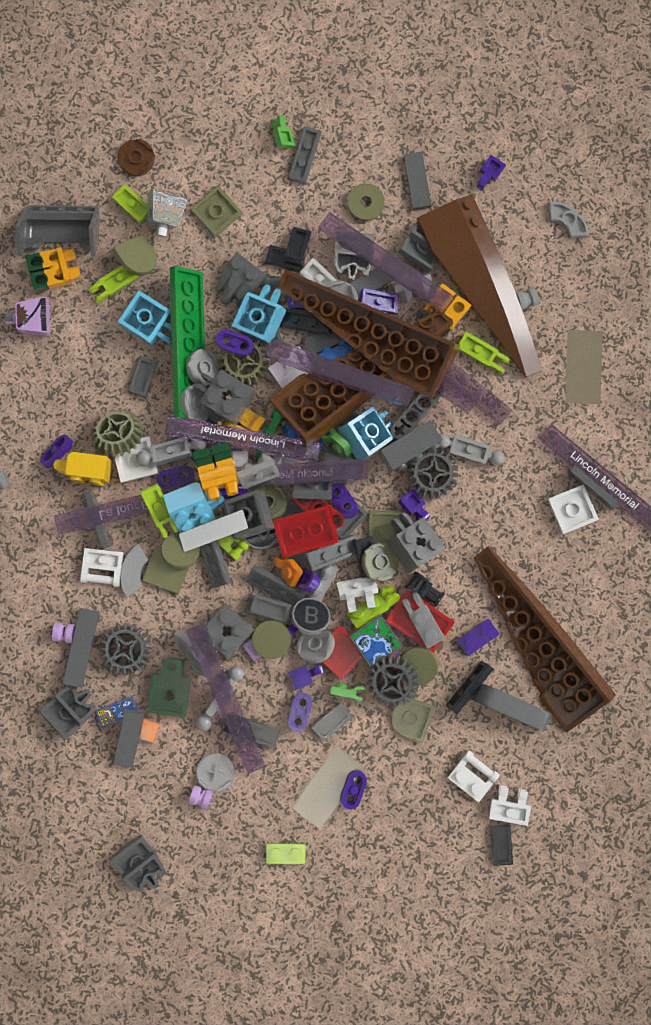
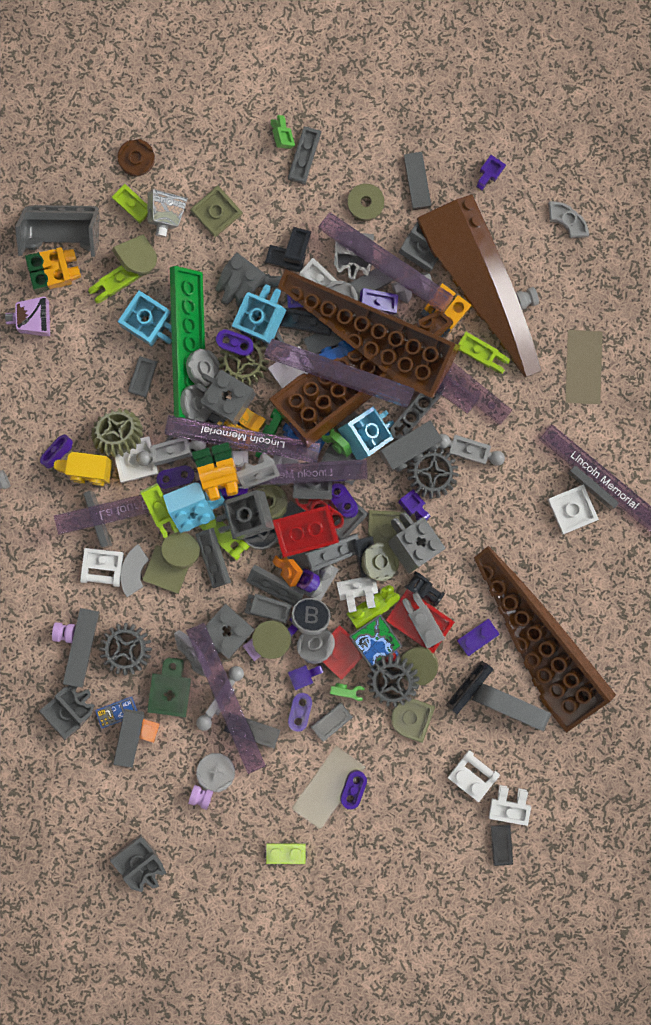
white sticker [179,510,248,552] -> none

